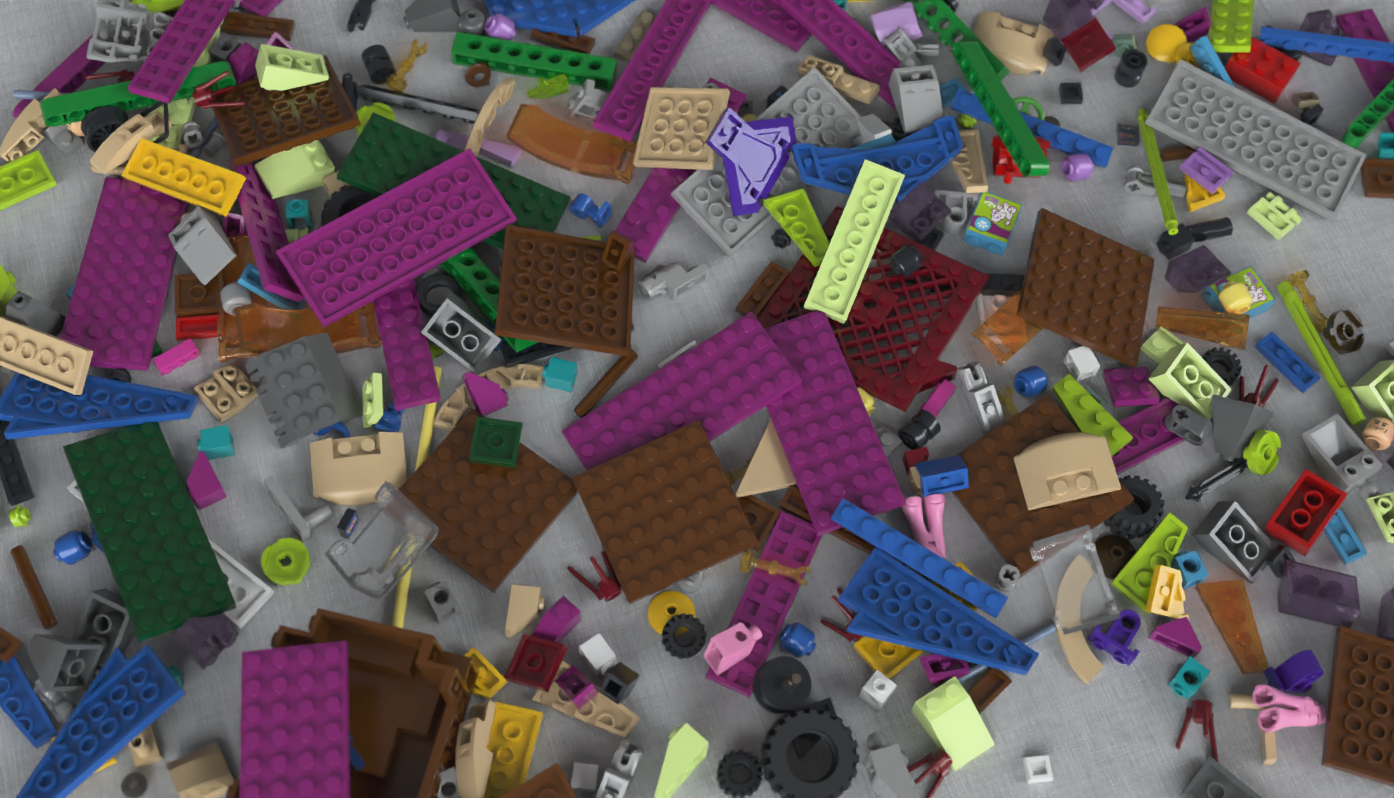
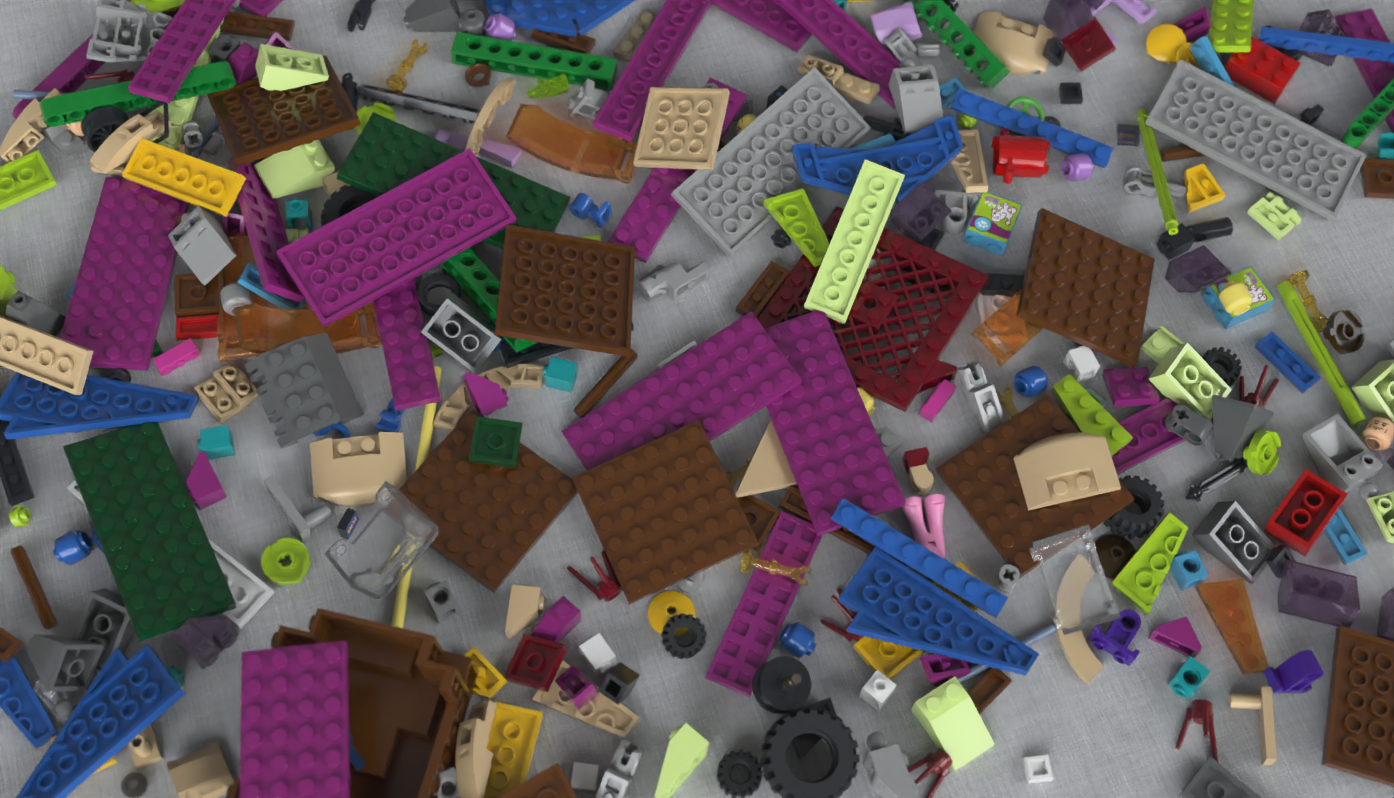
dark red plant [192,71,246,109] -> none
black wheel [361,45,396,84] -> none
yellowish green plate [362,373,383,429] -> none
reddish brown slope [601,230,637,272] -> none
bright pink torso [703,623,762,676] -> none
plate [705,108,797,216] -> none
light grey slope [851,114,892,147] -> none
black head [889,245,923,277] -> none
black wheel [898,409,941,450] -> none
blue panel [915,455,969,497] -> none
green beam [953,41,1049,177] -> none
sand green plate [1112,34,1138,58] -> none
black wheel [1114,49,1148,88] -> none
yellow wing [1145,564,1189,620] -> none
clear orange wing [1156,307,1250,350] -> none
medium lavender plate [1180,147,1233,194] -> none
bright pink piece [1252,685,1327,733] -> none
dark tan plate [1292,92,1320,110] -> none

